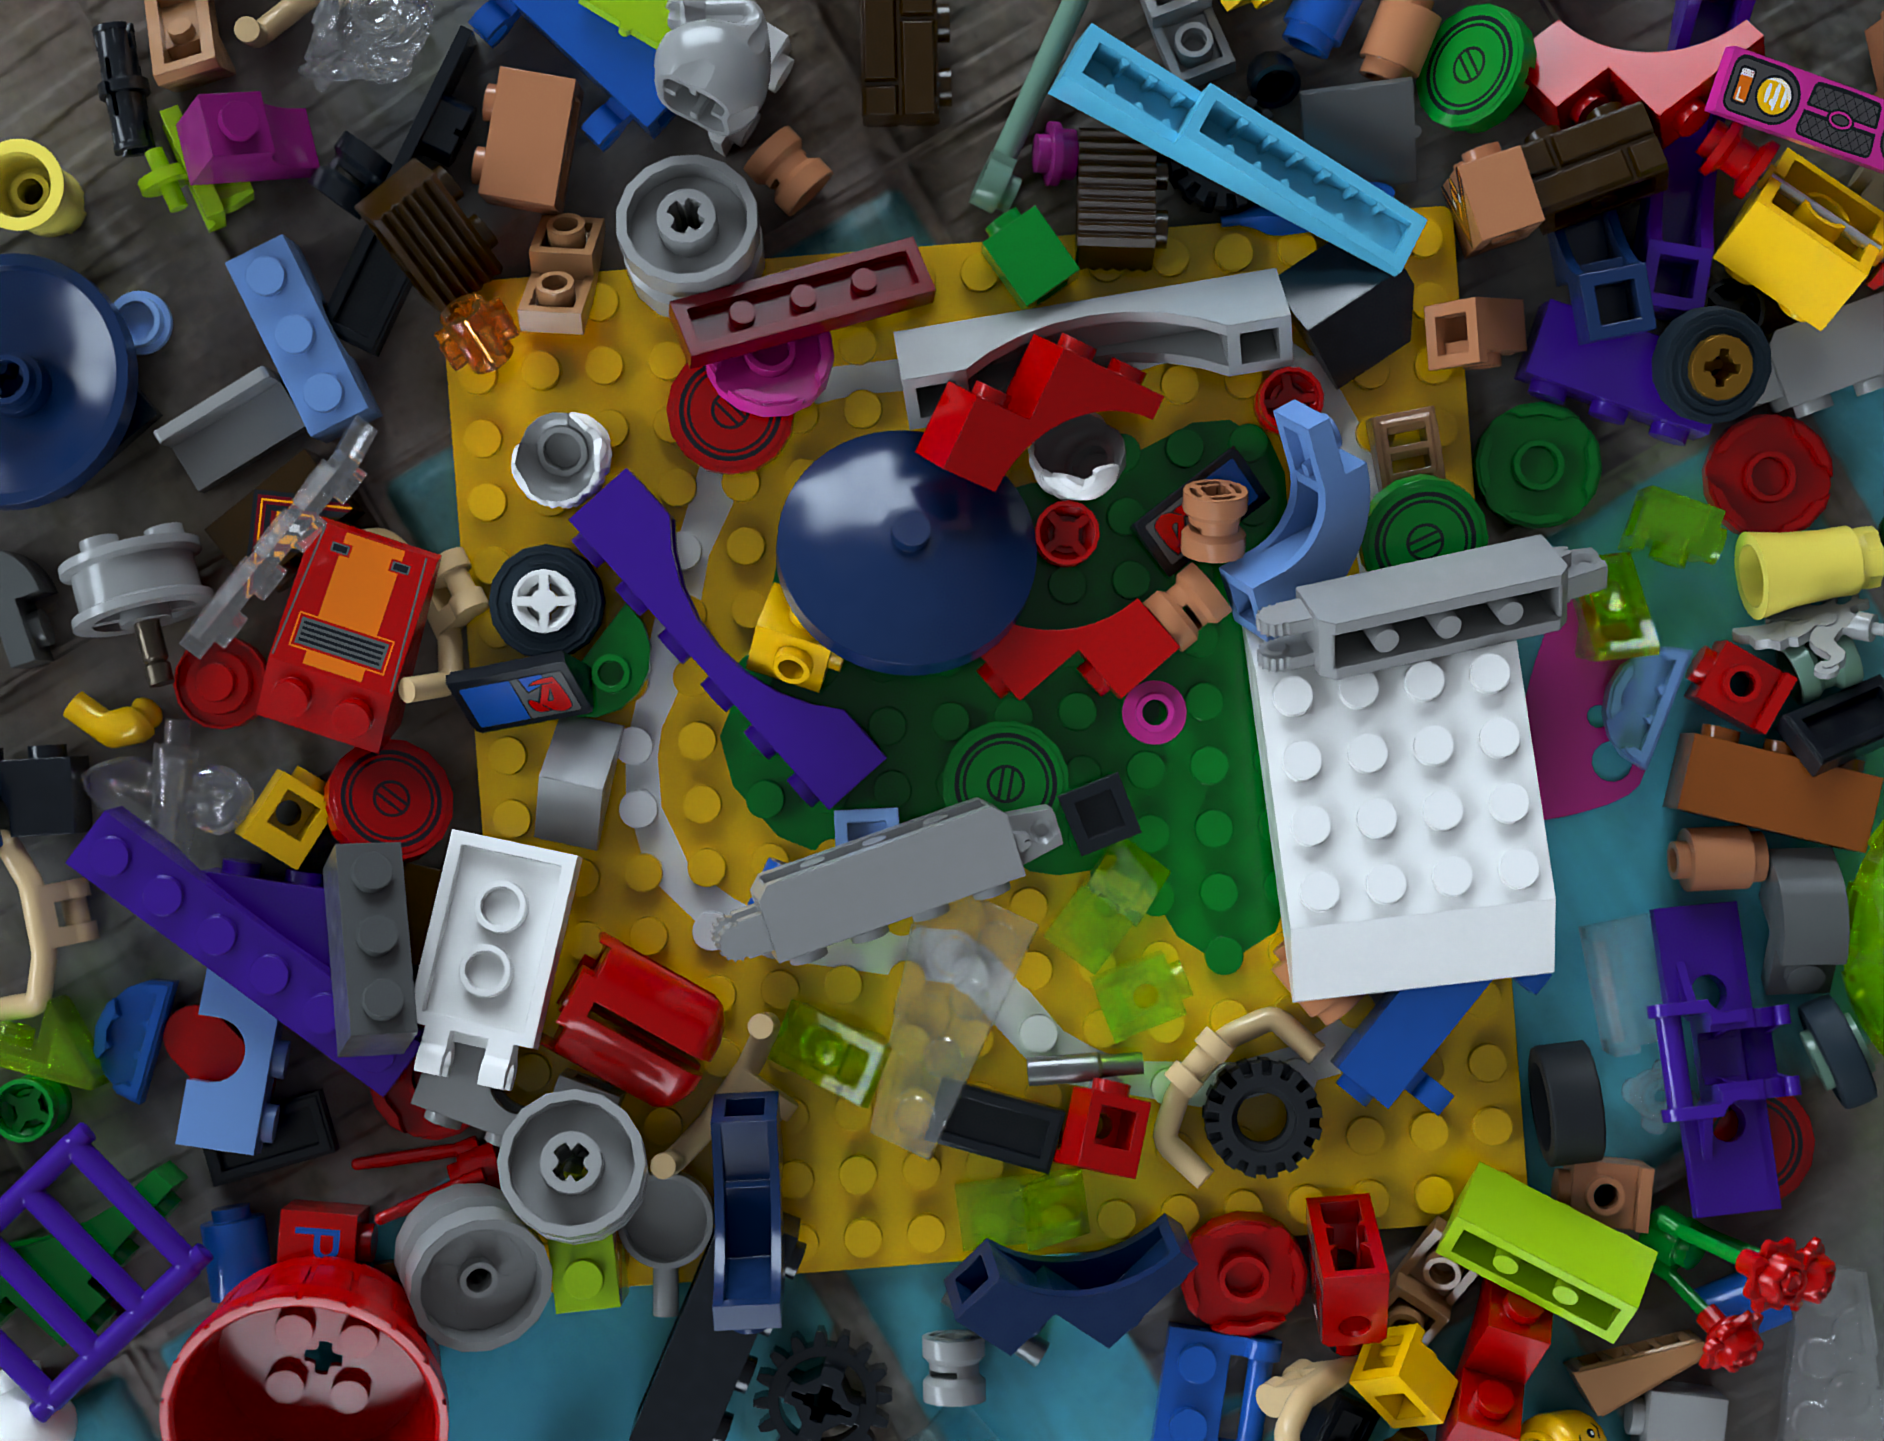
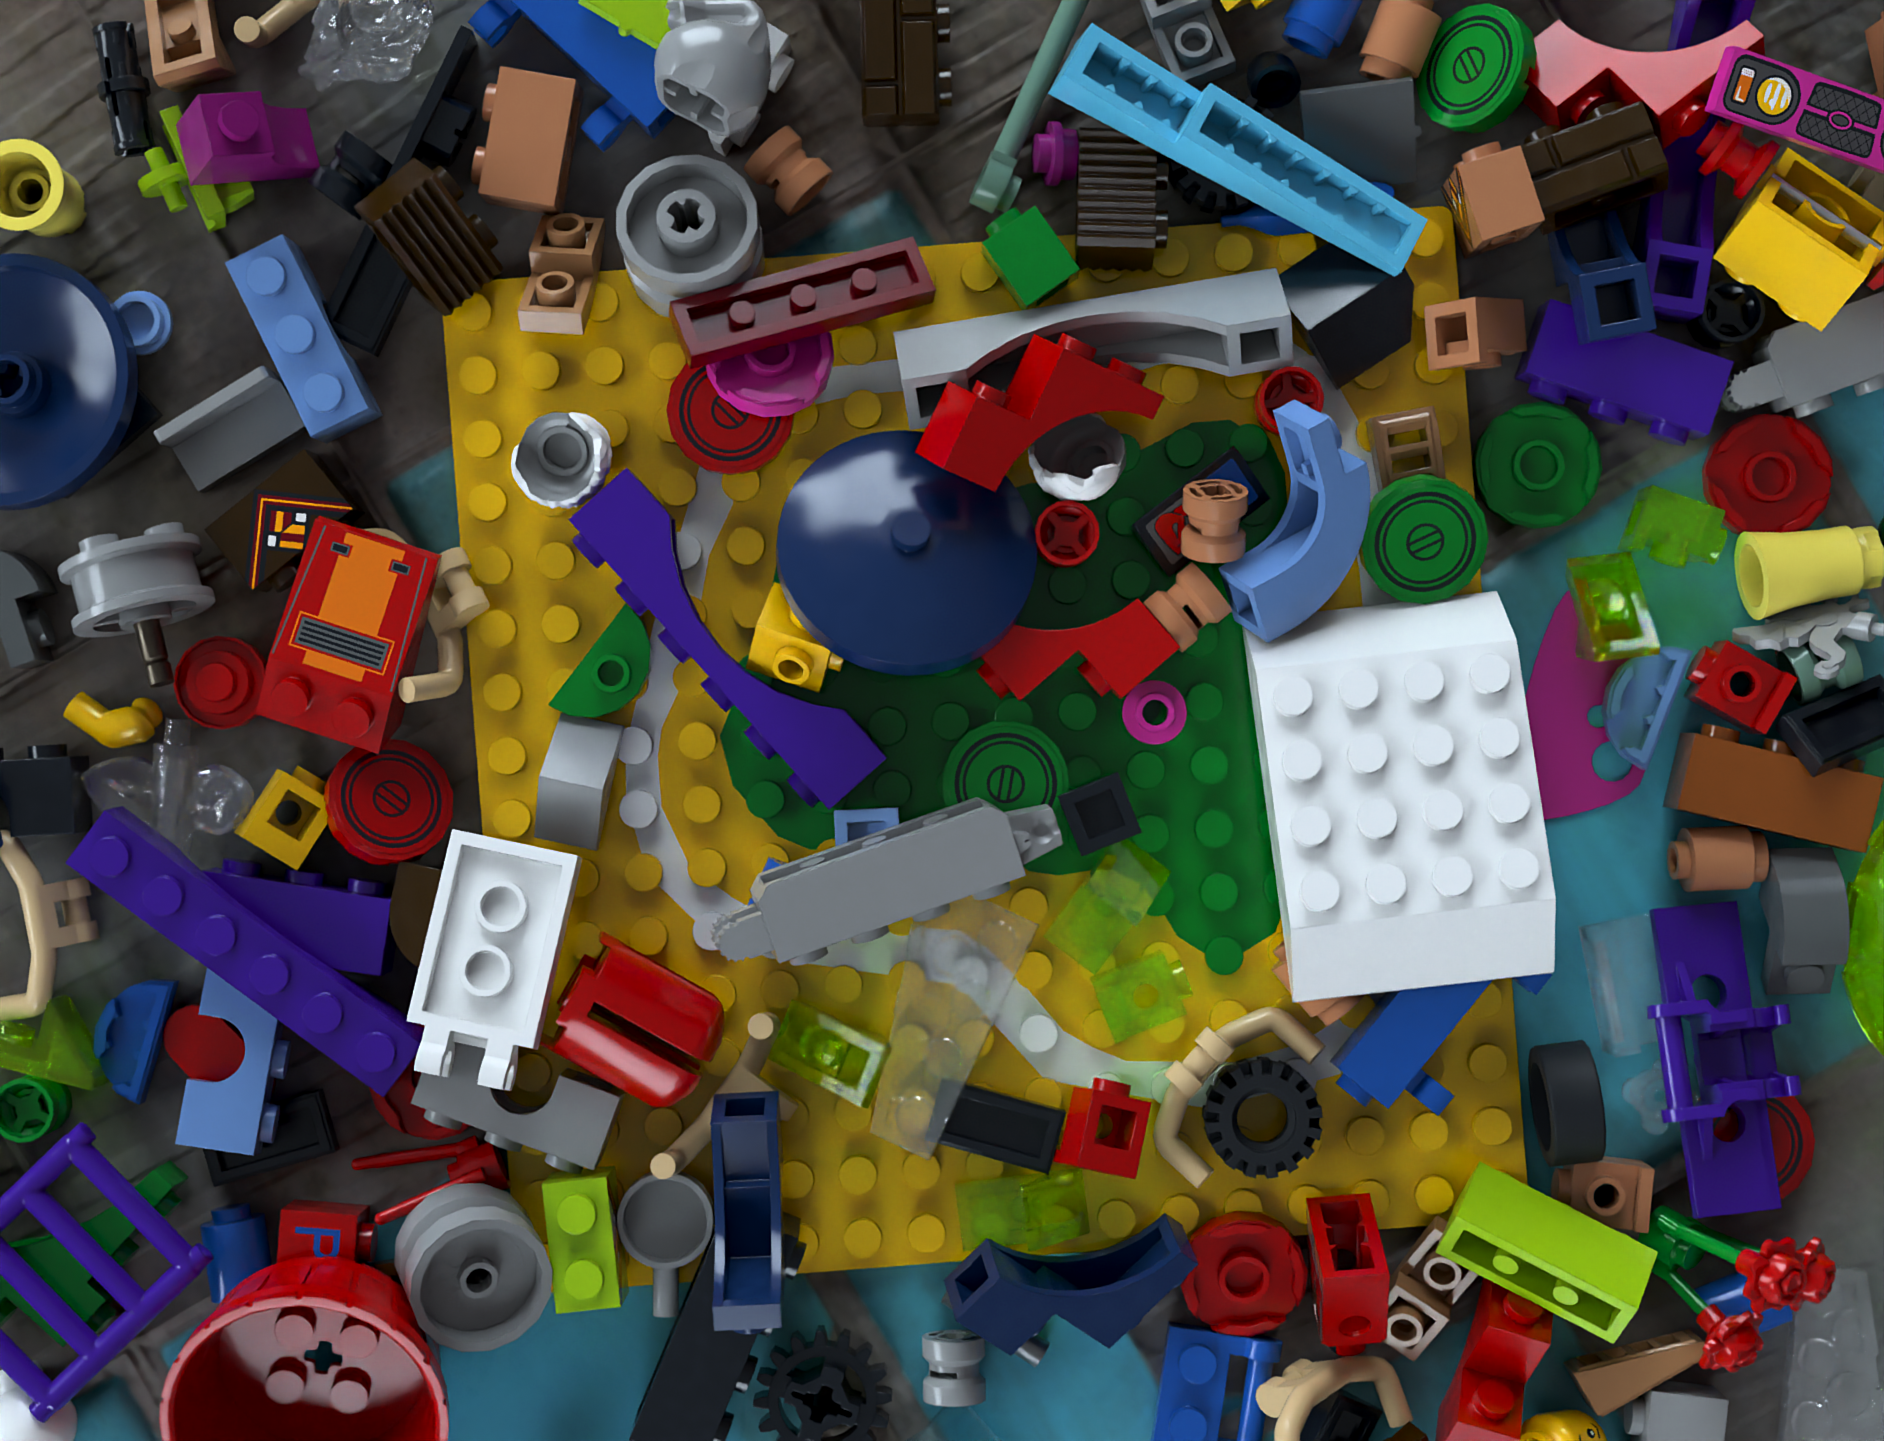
clear wing [178,415,378,659] -> none
dark grey brick [323,842,418,1057] -> none
clear orange gear [434,293,520,374] -> none
slope [446,651,594,733] -> none
black wheel [488,544,606,657] -> none
light grey wheel [497,1089,650,1245] -> none
flat silver pin [1027,1052,1144,1086] -> none
light grey hinge [1256,534,1608,680] -> none
yellow brick [1349,1323,1459,1429] -> none
black wheel [1652,305,1772,424] -> none
black wheel [1797,994,1878,1109] -> none

